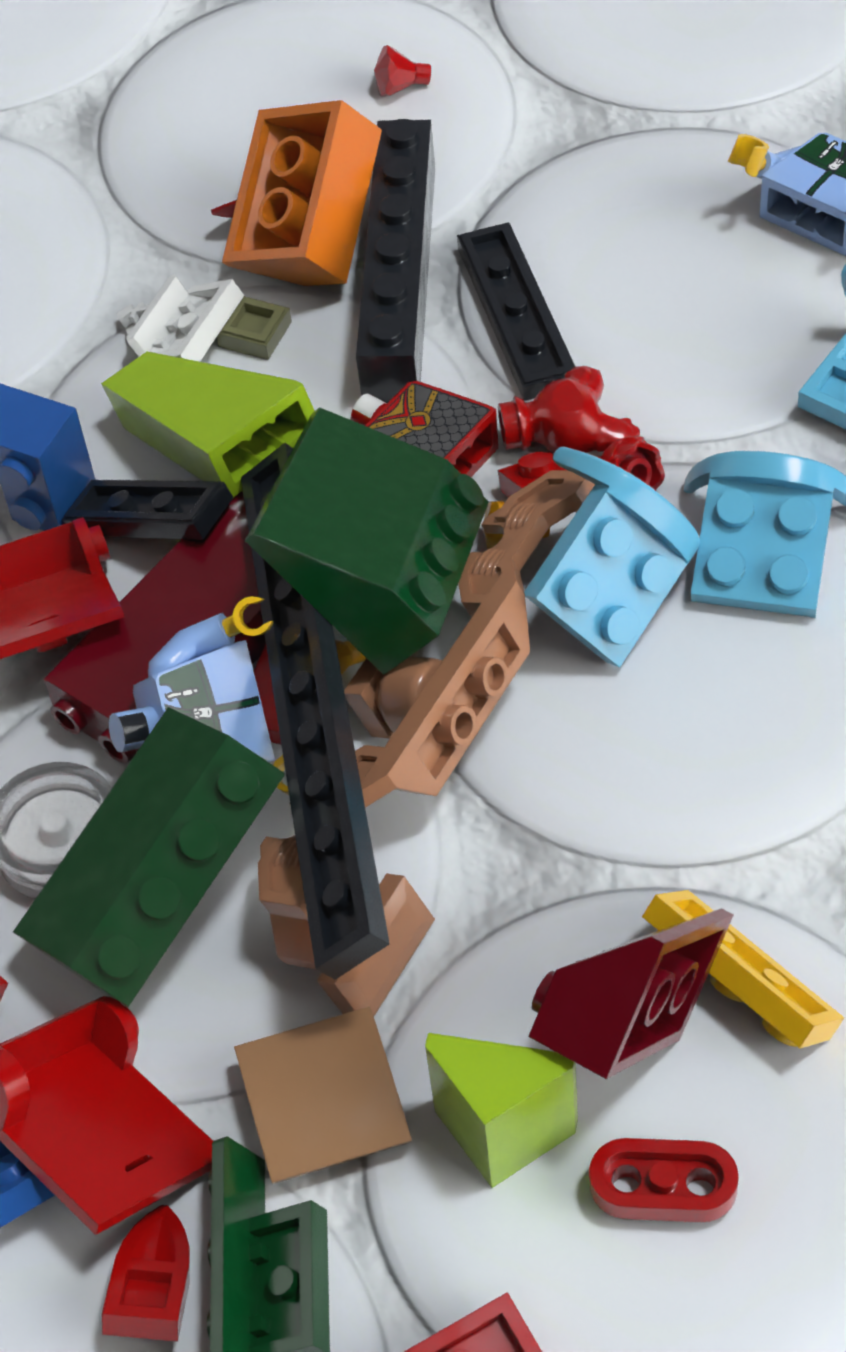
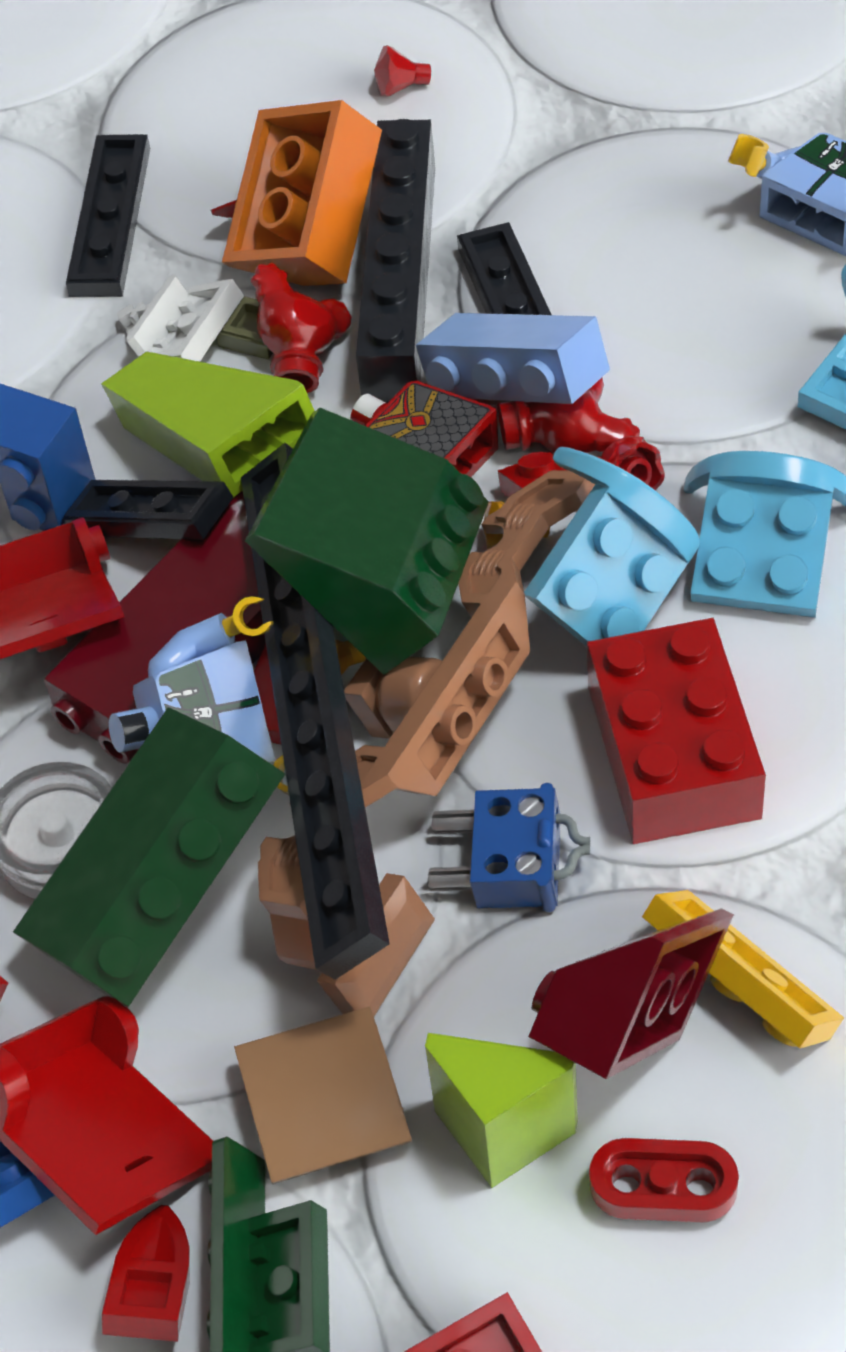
none -> black tile [66,134,151,297]
none -> red animal [250,263,352,393]
none -> light blue brick [416,313,610,404]
none -> blue piece [427,783,590,912]
none -> red brick [587,617,766,844]

